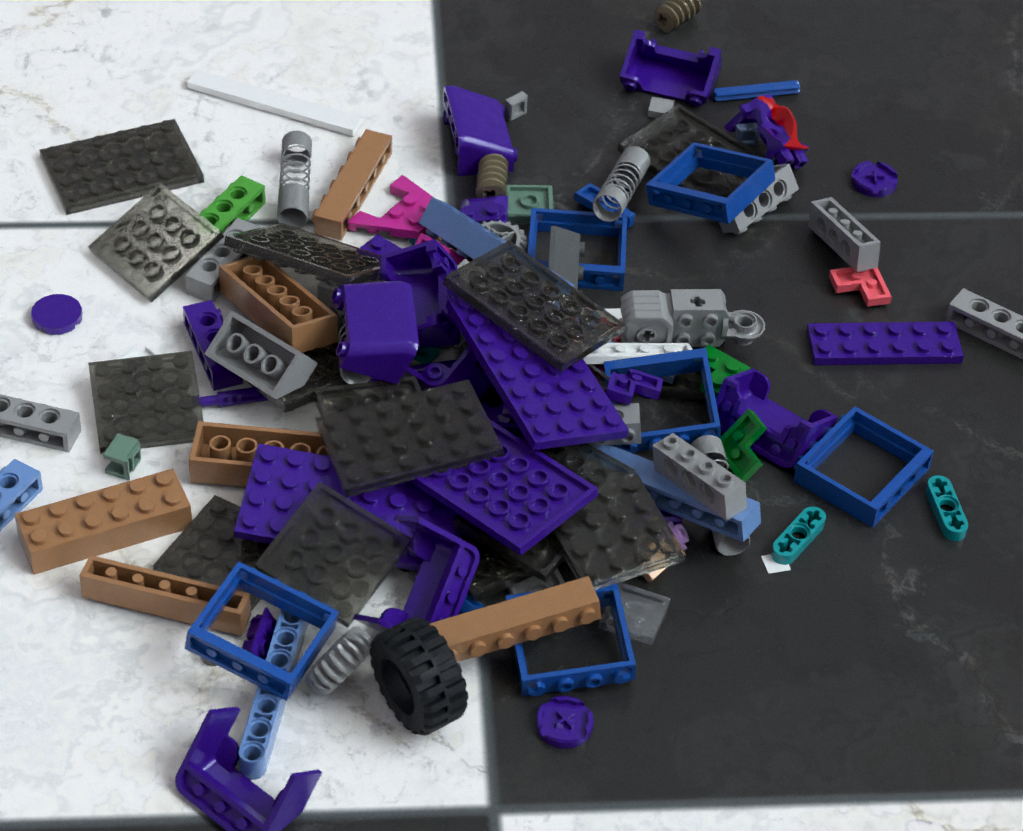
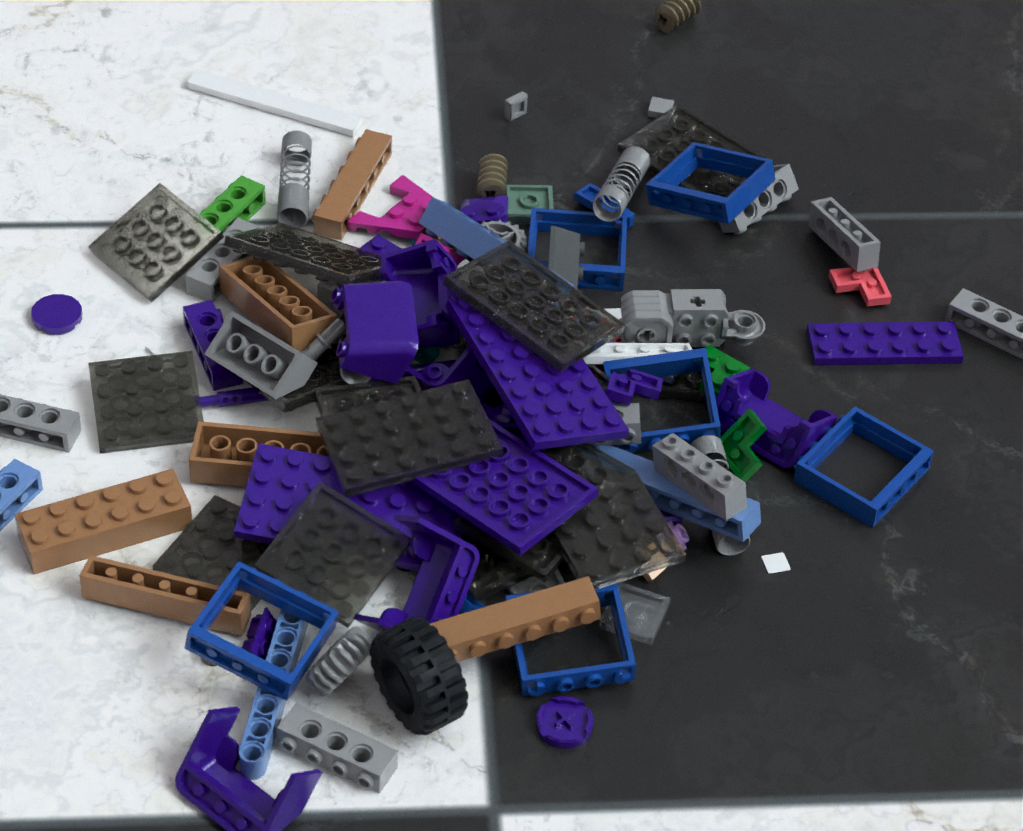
clear smoke plate [39,119,204,215] -> none
sand green window [103,433,141,480] -> none
dark purple windscreen [443,85,518,176] -> none
dark purple windscreen [620,30,722,107] -> none
blue axle [713,80,800,102] -> none
dark purple hips [724,94,809,169] -> none
sand blue tile [734,122,759,147] -> none
teal beam [771,506,826,565] -> none
dark purple tile [851,161,898,197] -> none
teal beam [926,475,968,541] -> none
none -> light grey brick [277,703,398,794]
none -> light grey axle [302,319,346,361]

